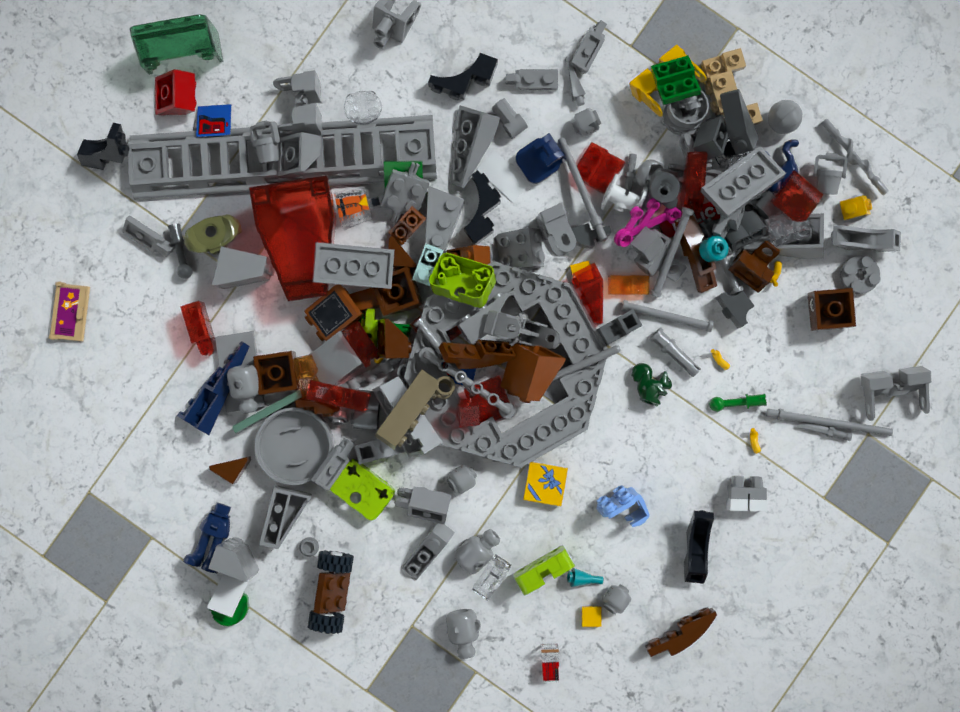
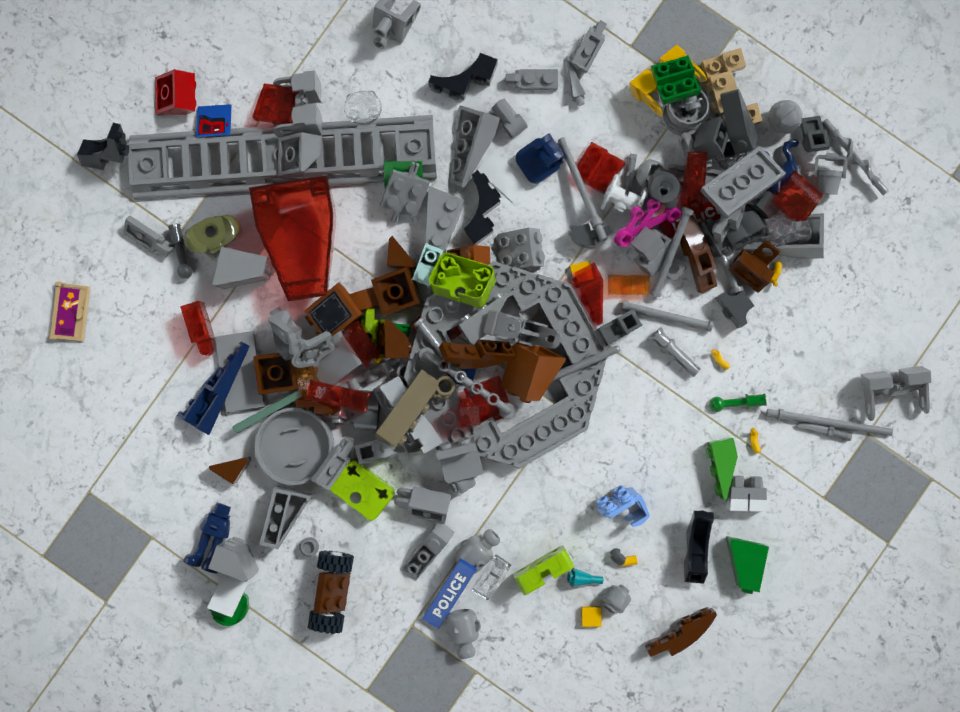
clear green windscreen [129,14,224,75] -> none
light grey piece [227,365,259,413] -> none
light grey piece [250,120,280,164] -> none
light grey plate [312,242,395,289] -> none
torso [334,190,381,230] -> none
dark orange slope [388,206,426,245] -> none
yellow tile [523,462,568,506] -> none
light grey piece [535,203,577,256] -> none
leg [541,644,559,682] -> none
light grey head [572,108,602,137] -> none
dark green animal [631,363,672,407] -> none
teal head [699,236,729,263] -> none
reddish brown brick [808,288,856,331] -> none
light grey arch [831,225,901,252] -> none
yellow bracket [840,195,872,220] -> none
light grey plate [840,255,881,294] -> none
none -> clear red slope [252,83,299,126]
none -> light grey hips [268,307,335,368]
none -> blue tile [423,558,477,629]
none -> light grey bracket [436,437,483,483]
none -> arm [610,548,638,567]
none -> bright green slope [706,437,738,500]
none -> green slope [726,536,769,594]
none -> dark grey brick [800,116,830,153]

